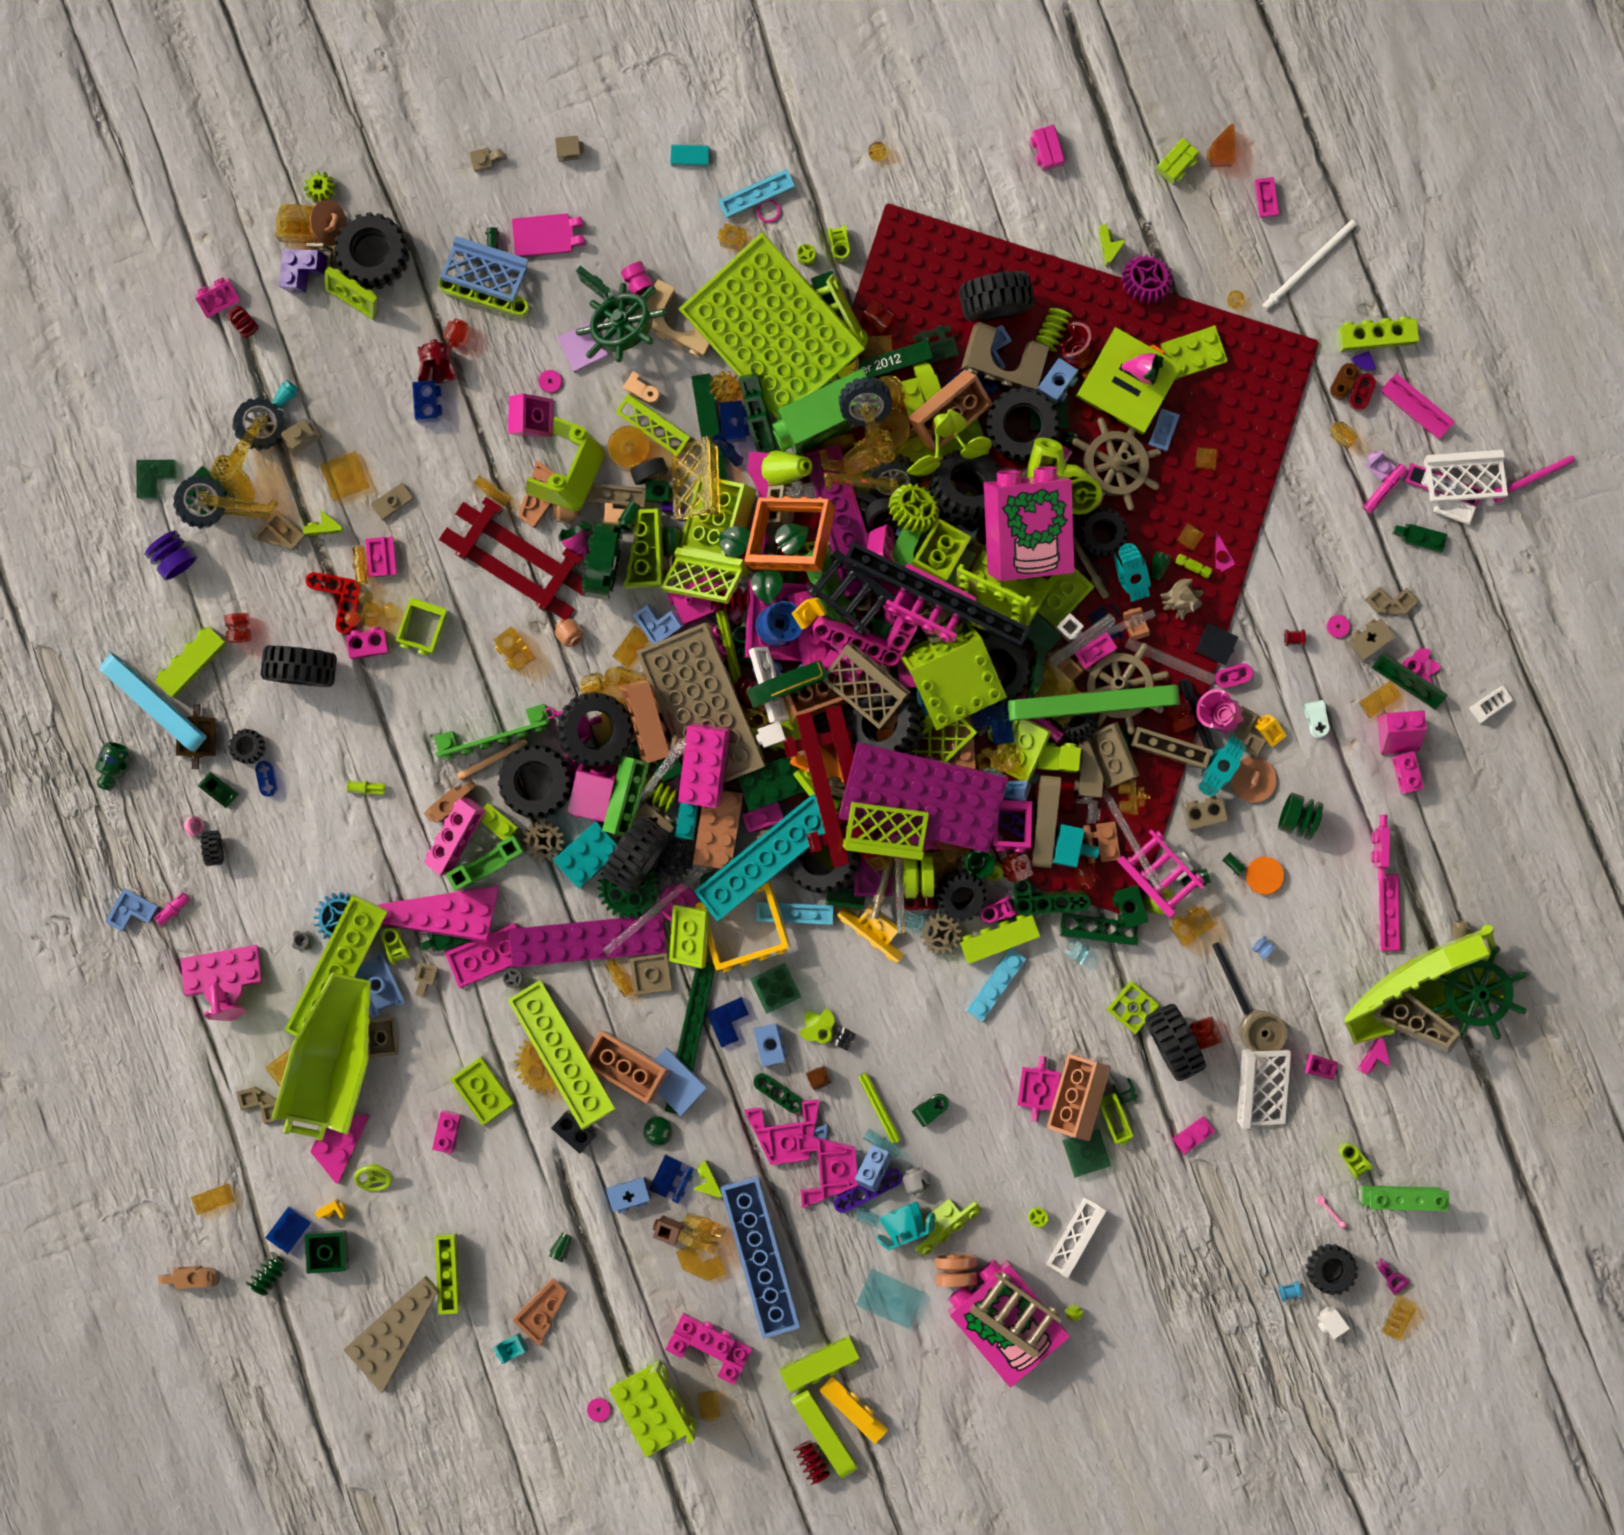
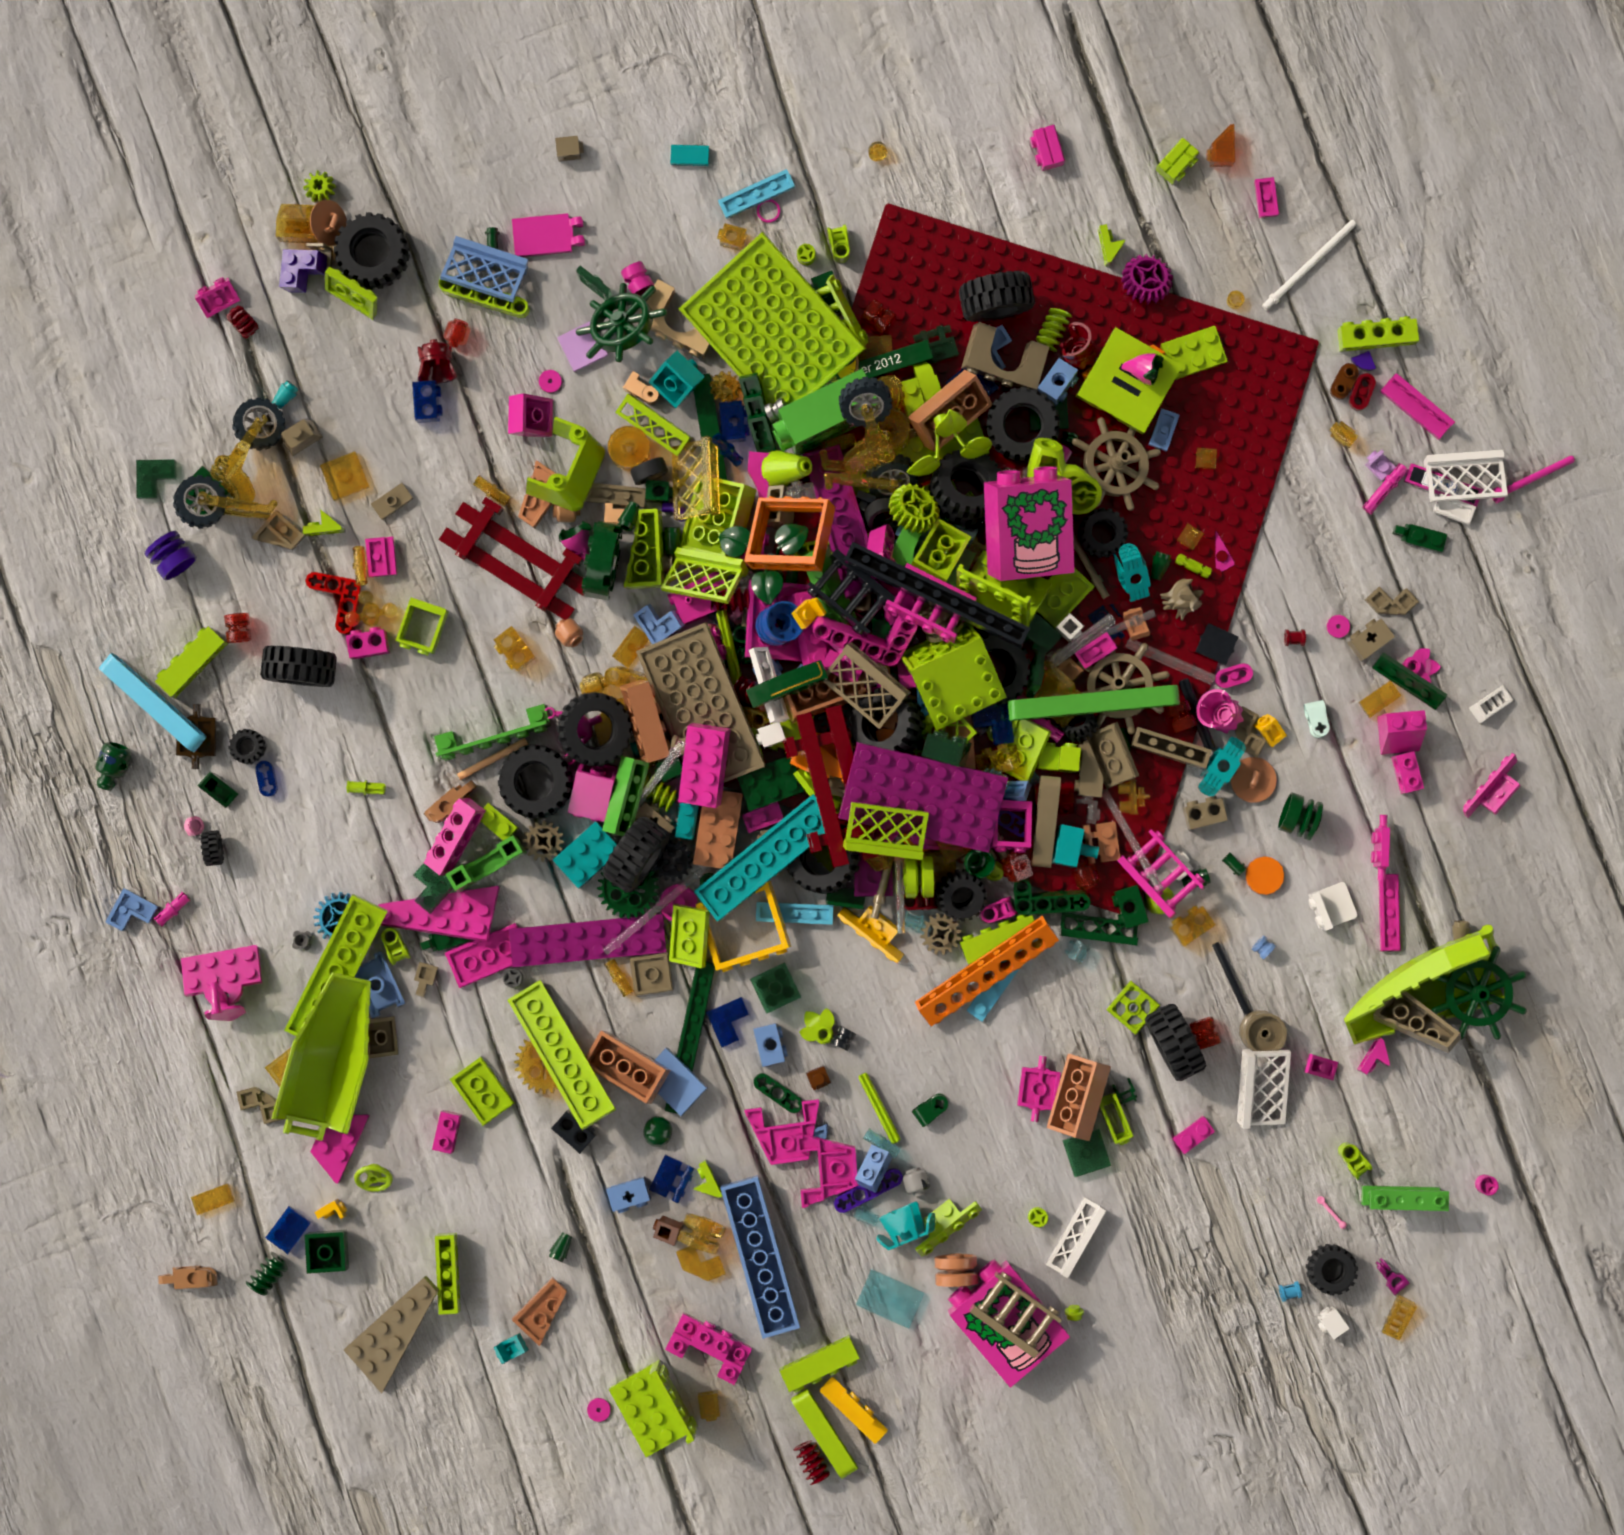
dark tan plate [470,148,505,172] -> none
none -> clear green plate [413,863,453,914]
none -> teal brick [649,350,705,408]
none -> flat silver wheel [764,398,787,423]
none -> orange brick [915,916,1059,1026]
none -> clear green brick [921,730,972,767]
none -> white bracket [1308,882,1357,931]
none -> dark pink bracket [1463,753,1520,818]
none -> dark pink wheel [1475,1174,1499,1196]

